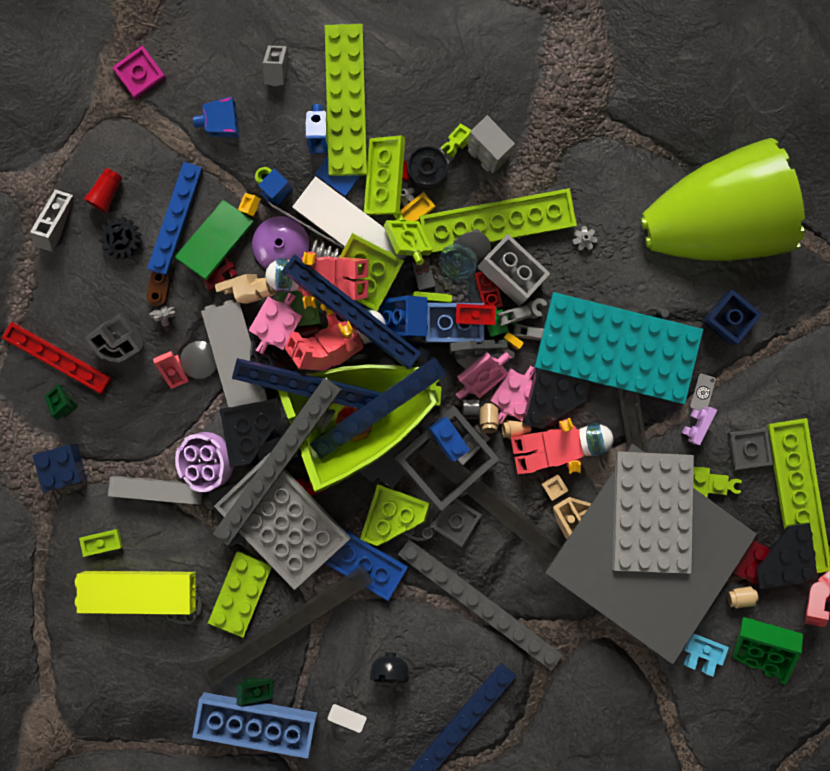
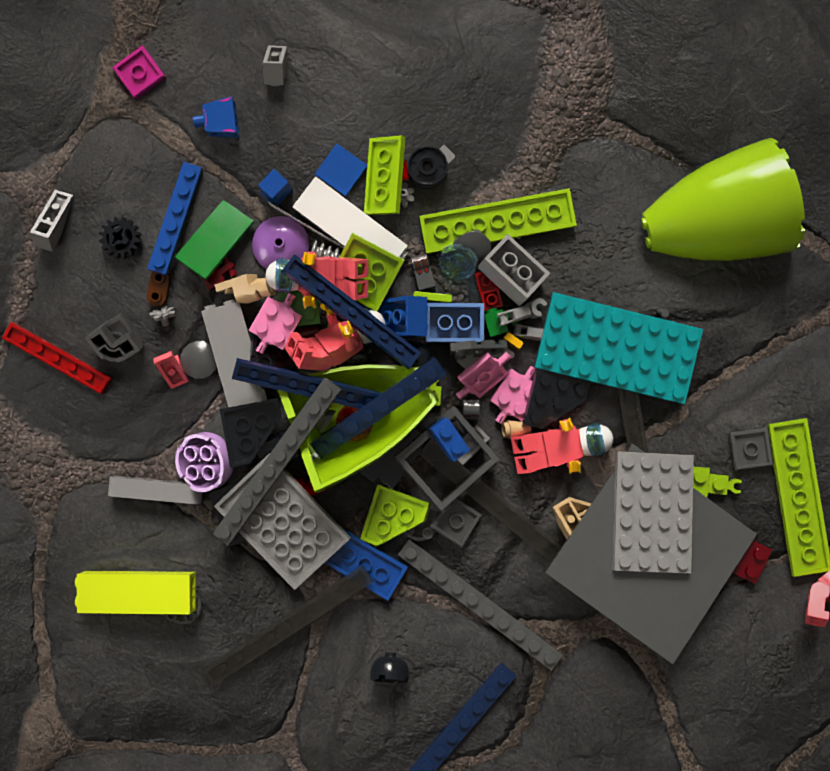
dark blue brick [32,444,87,493] -> none
dark green slope [44,384,78,421] -> none
lime plate [79,529,123,557] -> none
red plant [83,168,122,213] -> none
medium blue brick [192,692,317,758] -> none
lime plate [208,551,272,637] -> none
dark green slope [236,678,273,705] -> none
yellow plate [238,193,261,216] -> none
lime plate [255,167,272,184] -> none
blue torso [306,104,328,154] -> none
lime plate [325,24,367,176] -> none
white sticker [328,704,366,733] -> none
lime plate [383,211,433,265] -> none
yellow tile [400,192,436,221] -> none
lime plate [441,123,471,158] -> none
red plate [456,304,496,326] -> none
light grey brick [467,115,515,174] -> none
tan brick [479,403,499,433] -> none
tan plate [541,474,568,501] -> none
light grey plant [572,226,597,251] -> none
lavender plate [682,407,717,445] -> none
medium azure plate [683,633,729,677] -> none
light grey sticker [690,374,716,411] -> none
dark blue brick [701,289,762,346] -> none
tan brick [727,586,758,609] -> none
green wedge [732,617,803,685] -> none
black plate [755,522,818,589] -> none

